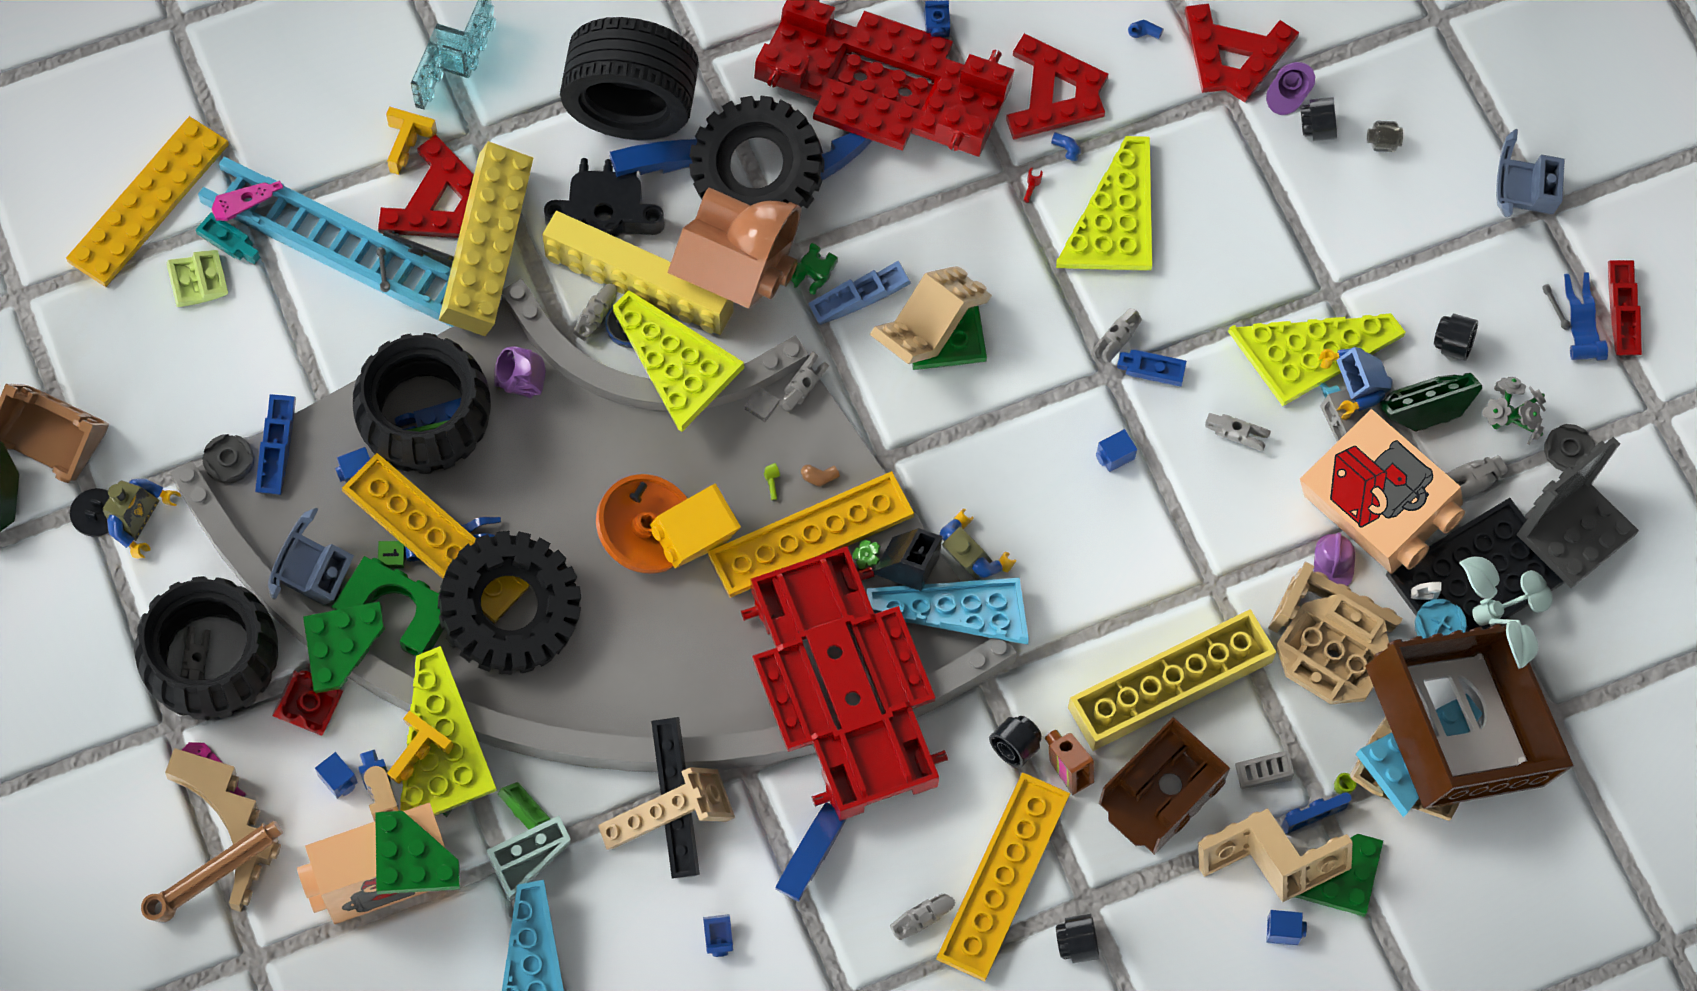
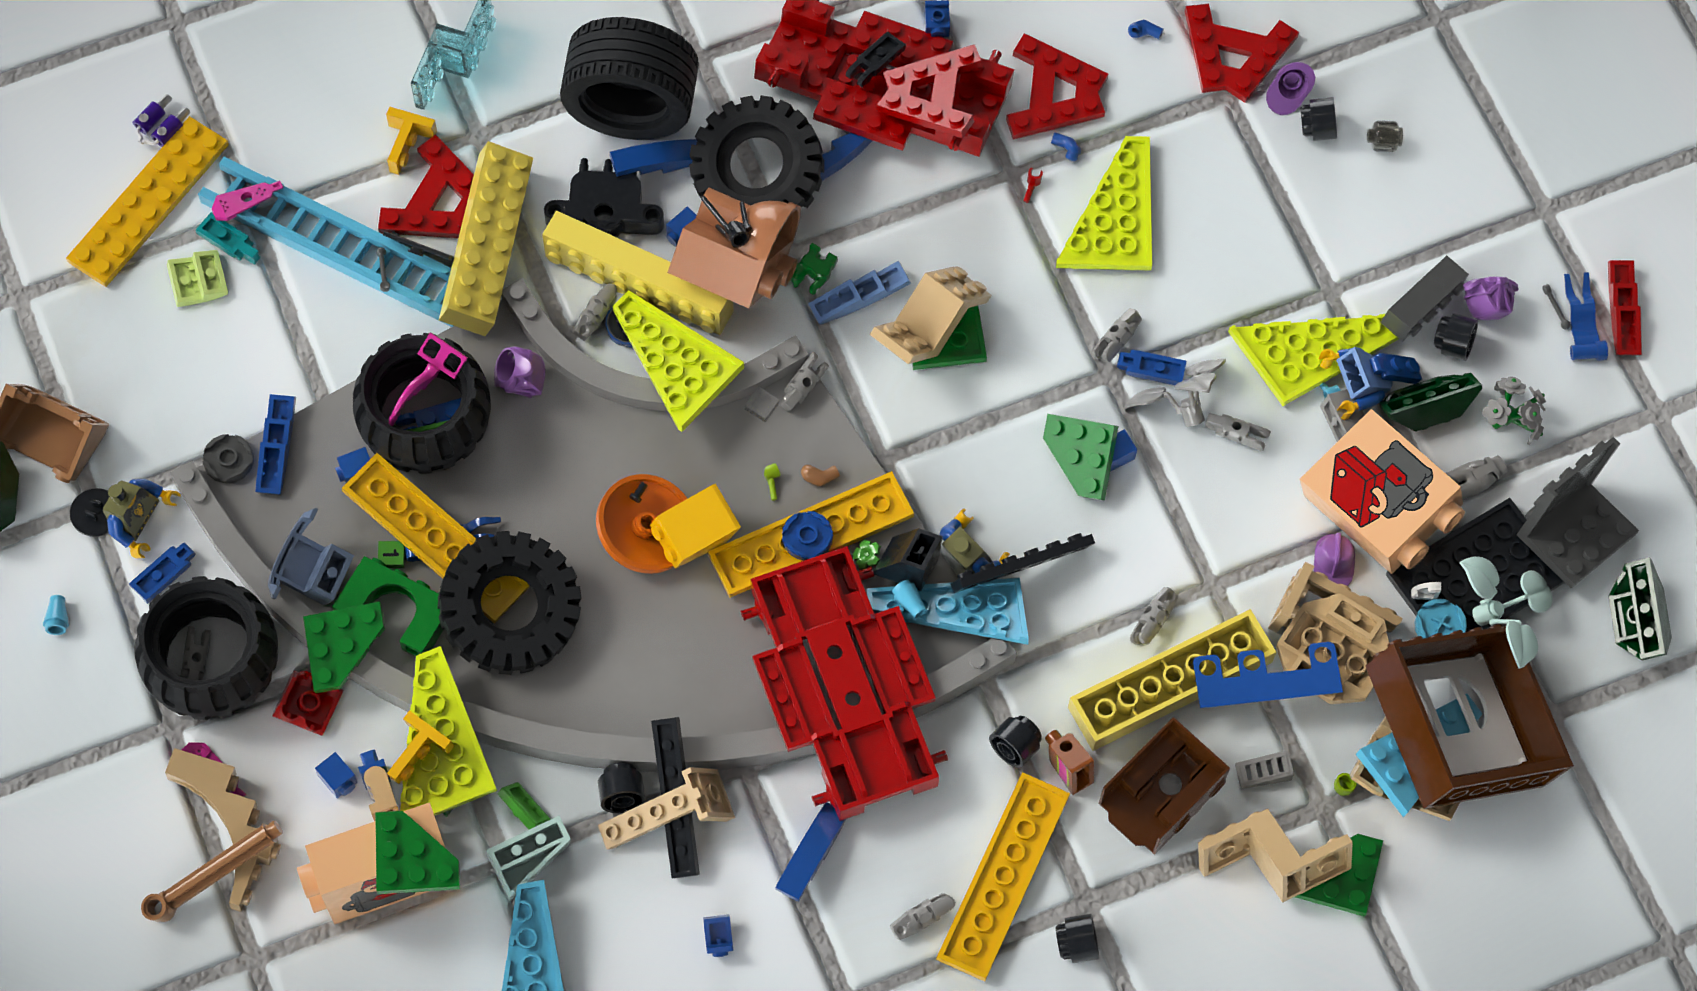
blue brick [1266,910,1307,945] -> none
blue hinge [1281,793,1351,834] -> none
sand blue piece [1496,129,1565,217] -> none
dark grey tile [1544,424,1595,472] -> none
none -> medium azure cone [43,595,69,635]
none -> blue hinge [129,543,196,604]
none -> dark purple piece [132,94,191,147]
none -> dark pink piece [389,332,468,426]
none -> black piece [598,762,646,813]
none -> blue brick [666,206,697,247]
none -> black plant [701,196,752,248]
none -> blue tile [782,511,833,561]
none -> black hinge [845,32,906,87]
none -> plate [877,44,983,139]
none -> medium azure cone [892,580,927,619]
none -> black plate [950,533,1095,593]
none -> plate [1043,413,1119,501]
none -> light grey plant [1124,359,1226,427]
none -> light grey hinge [1130,587,1178,644]
none -> blue piece [1193,642,1343,708]
none -> blue hinge [1369,353,1423,384]
none -> dark grey brick [1380,255,1469,342]
none -> medium lavender piece [1463,277,1519,320]
none -> wedge [1608,557,1672,661]

